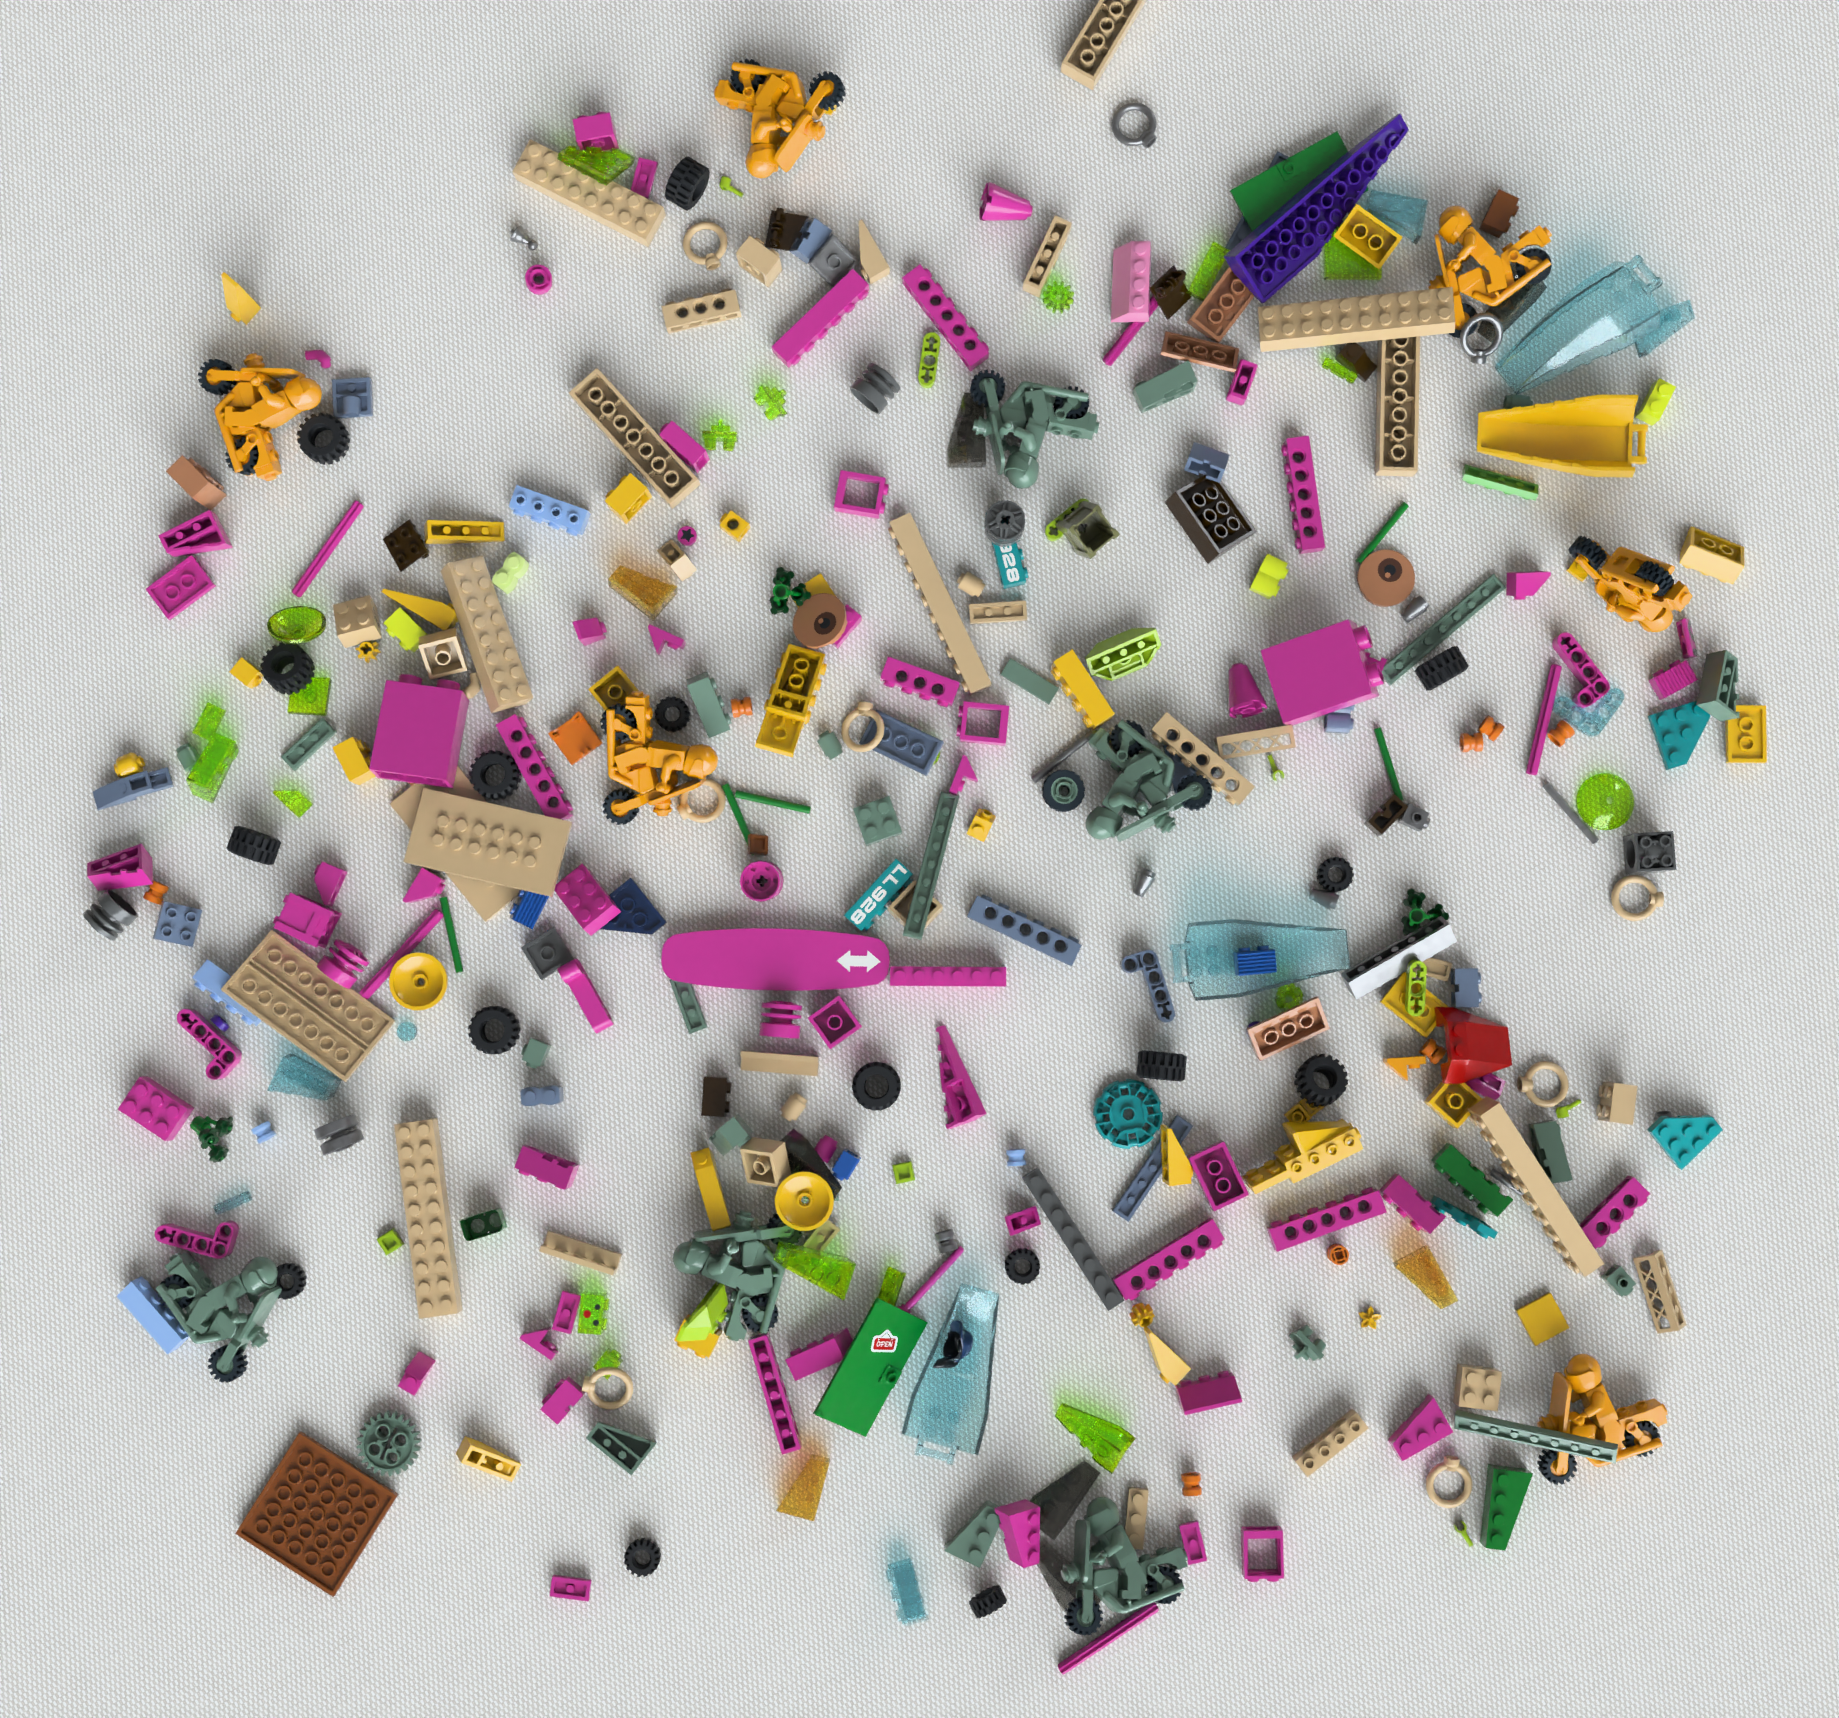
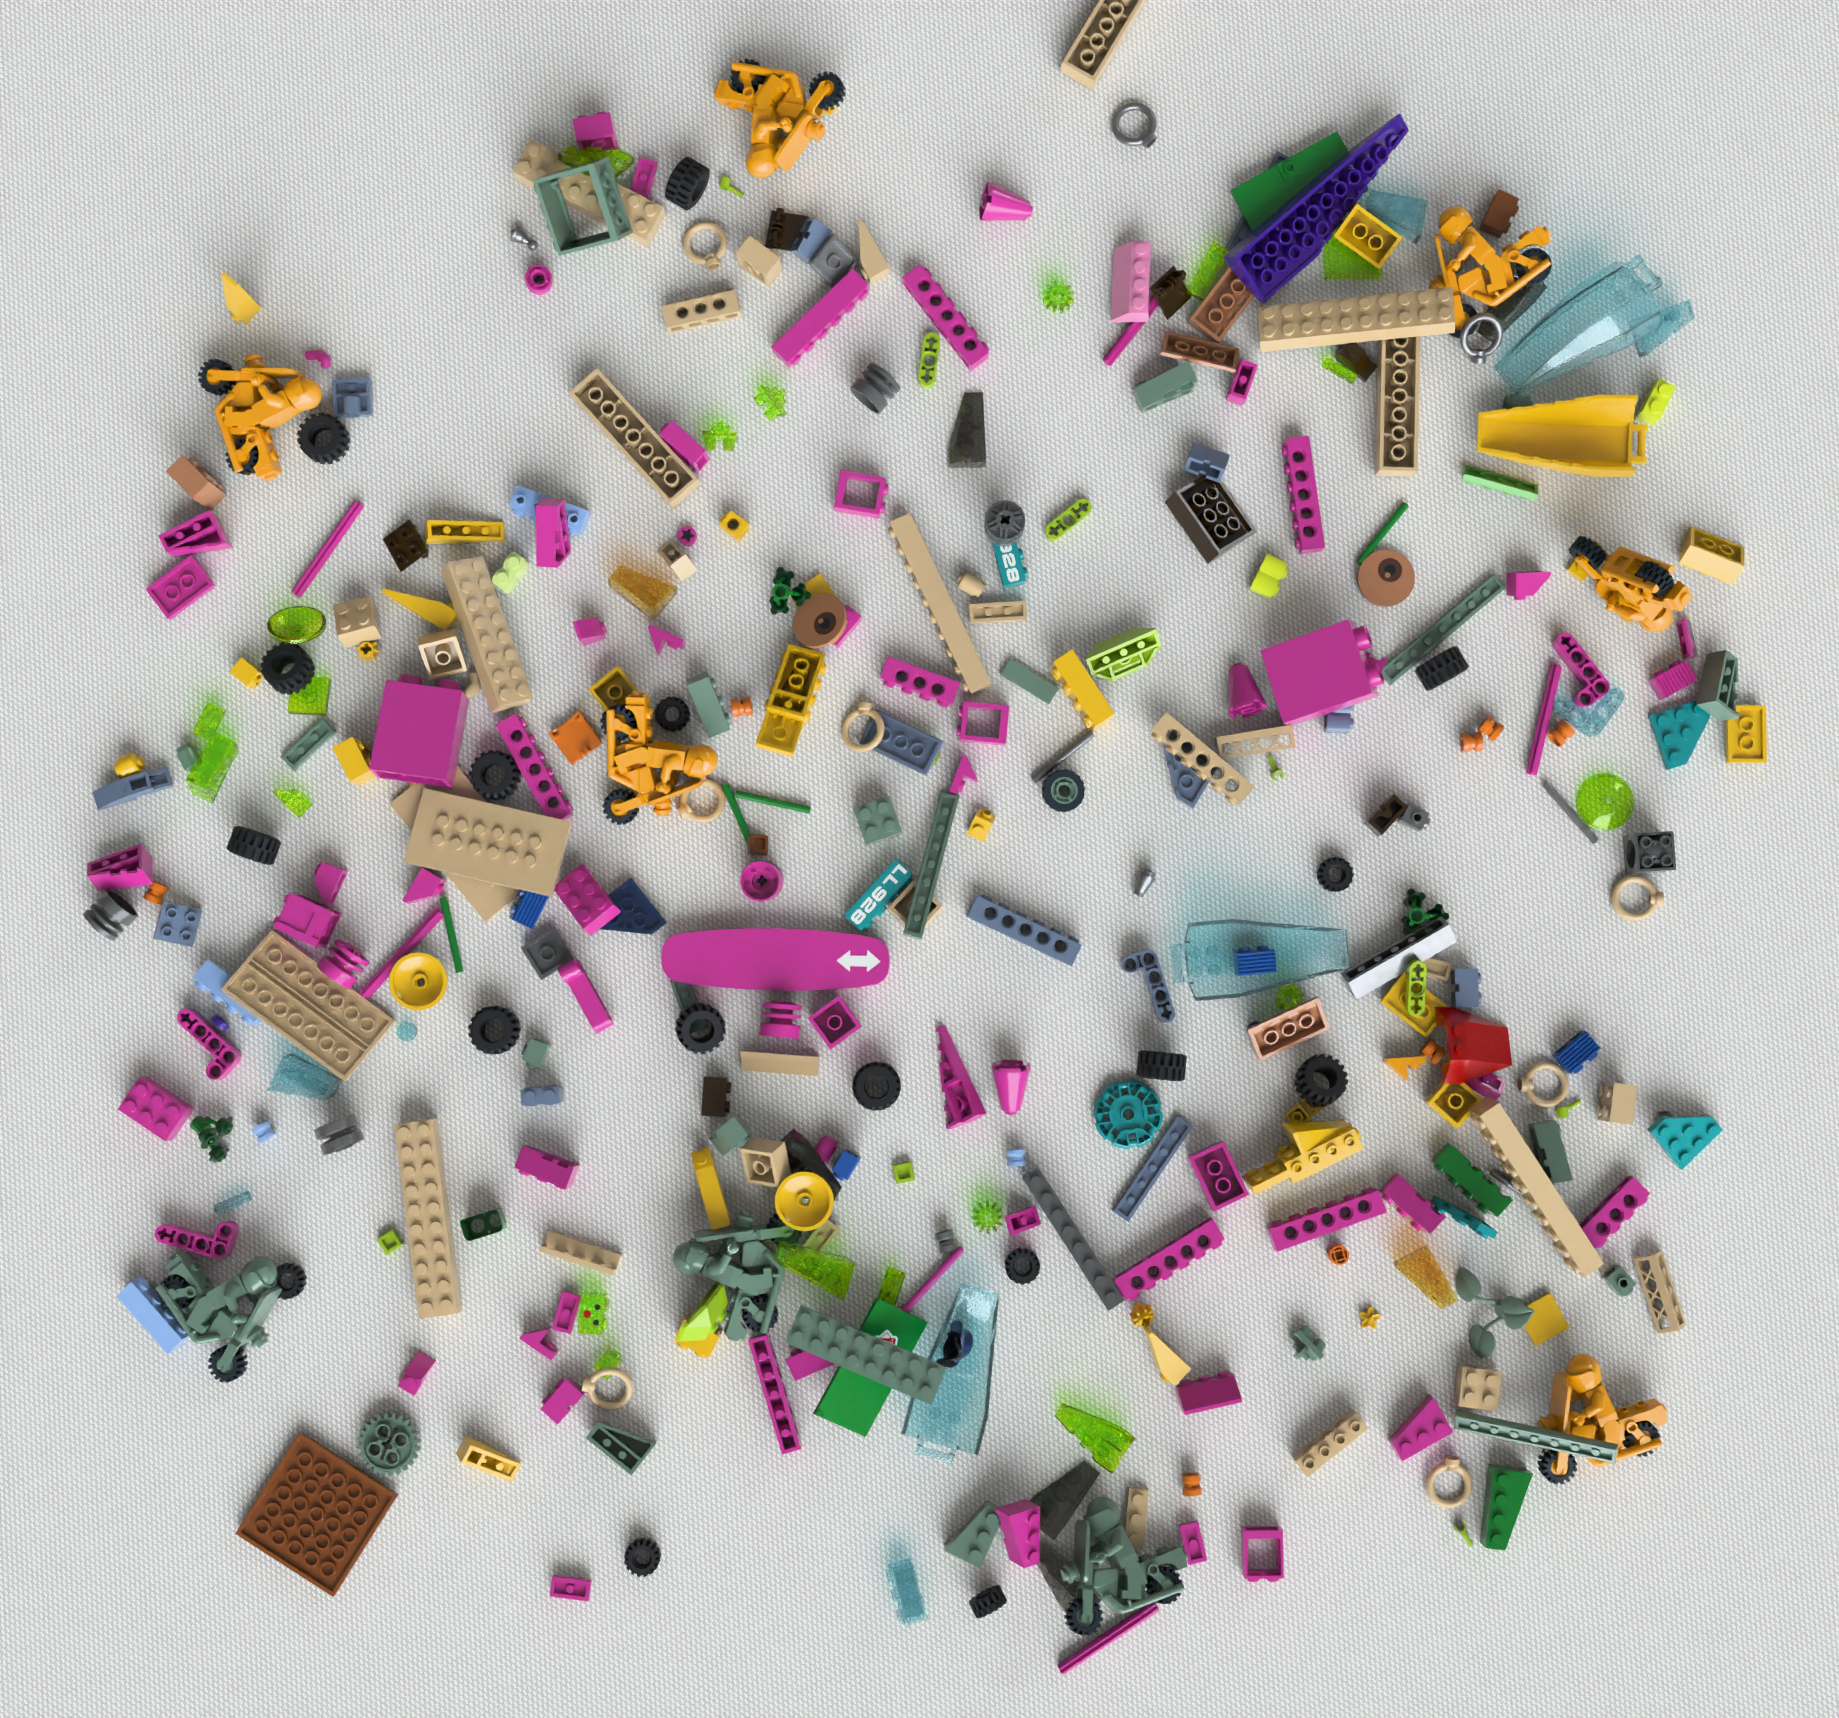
neon yellow brick [384,607,428,652] -> none
yellow brick [605,473,652,524] -> none
clear yellow wedge [776,1454,830,1521] -> none
tan brick [780,1092,808,1122] -> none
sand green brick [817,730,843,760] -> none
dark pink brick [890,966,1006,987] -> none
sand green piece [970,369,1099,489] -> none
tan brick [1023,216,1072,298] -> none
olive container [1055,501,1120,559] -> none
sand green piece [1085,719,1212,842] -> none
yellow slope [1160,1124,1193,1186] -> none
flat silver cone [1309,888,1339,910] -> none
green bar [1374,727,1404,801] -> none
flat silver cone [1401,595,1429,623] -> none
none -> sand green window [533,157,633,256]
none -> dark pink wedge [535,498,571,568]
none -> black tyre [675,1002,726,1054]
none -> sand green plate [785,1305,947,1405]
none -> clear neon green gear [971,1200,1004,1234]
none -> dark pink cone [992,1060,1030,1115]
none -> sand green plant [1456,1267,1534,1359]
none -> blue brick [1552,1031,1601,1074]

